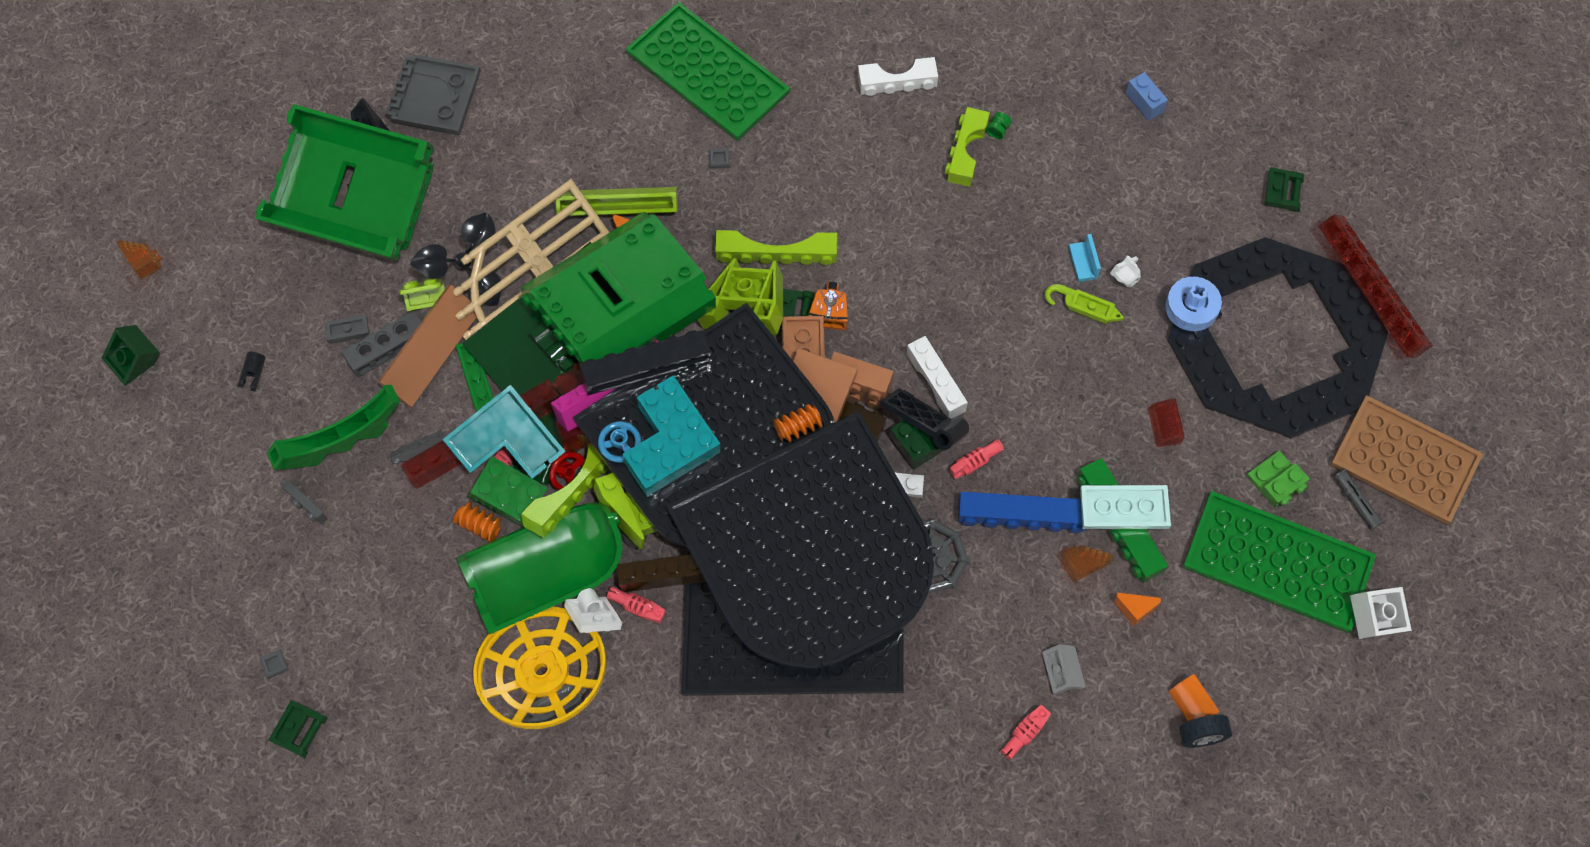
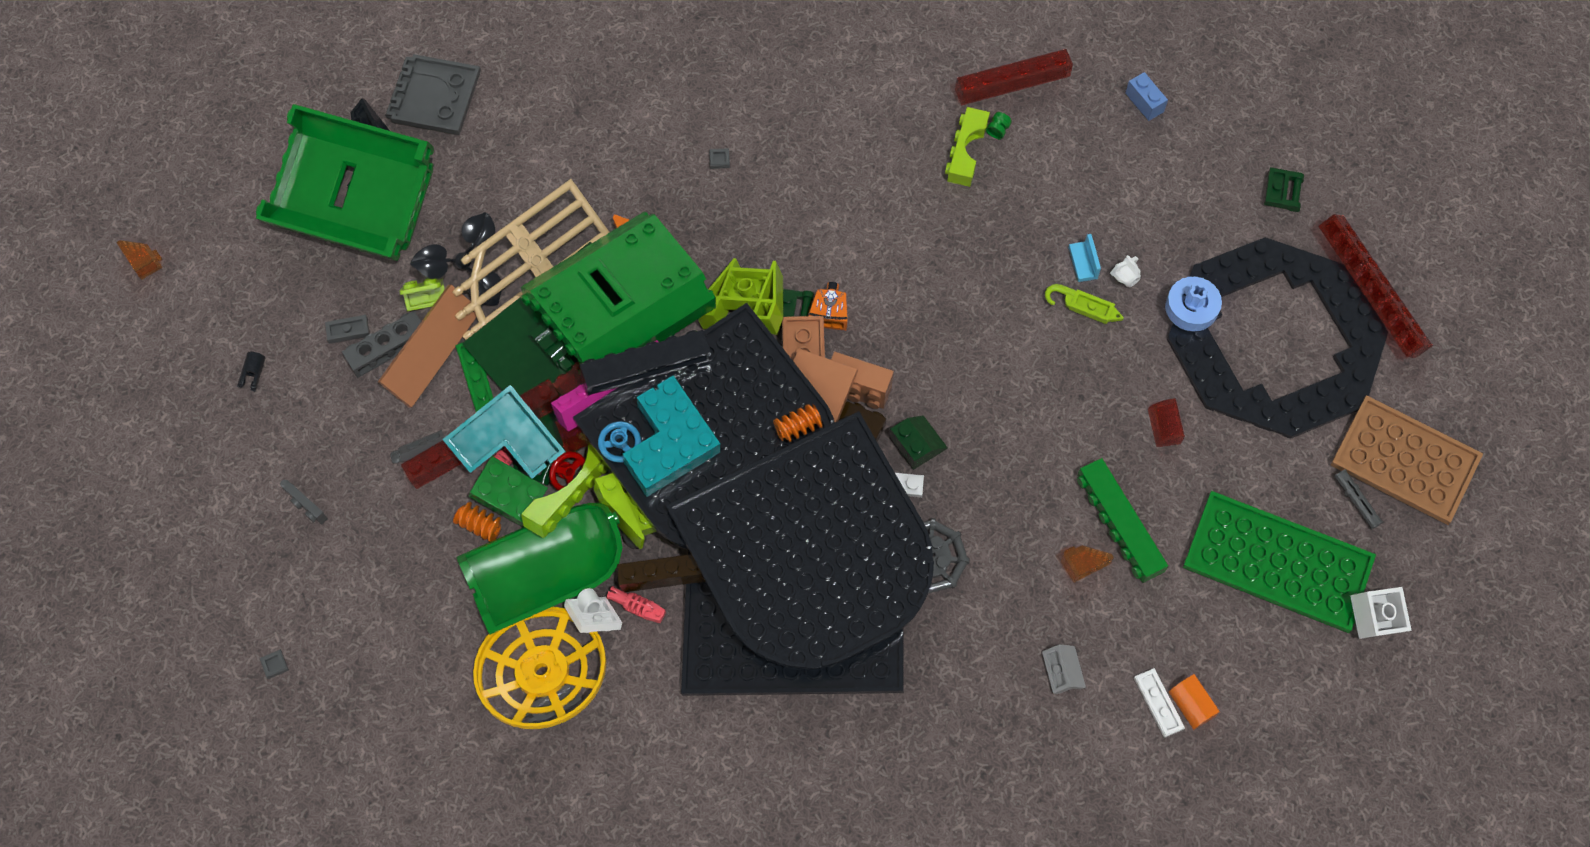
dark green slope [102,325,160,386] -> none
green arch [267,385,400,470] -> none
dark green plate [268,700,328,759] -> none
lime brick [556,187,678,216] -> none
green plate [626,2,790,141] -> none
lime arch [715,230,837,265] -> none
white arch [858,57,938,96] -> none
black piece [880,388,969,450] -> none
white arch [906,336,968,419] -> none
coral hinge [950,439,1004,479] -> none
blue brick [958,491,1087,533] -> none
coral hinge [1000,705,1051,760] -> none
light aqua plate [1080,485,1171,529] -> none
orange slope [1114,593,1161,626] -> none
black wheel [1179,715,1232,748] -> none
bright green plate [1246,451,1310,508] -> none
none -> clear red brick [955,49,1073,106]
none -> white tile [1134,668,1185,738]

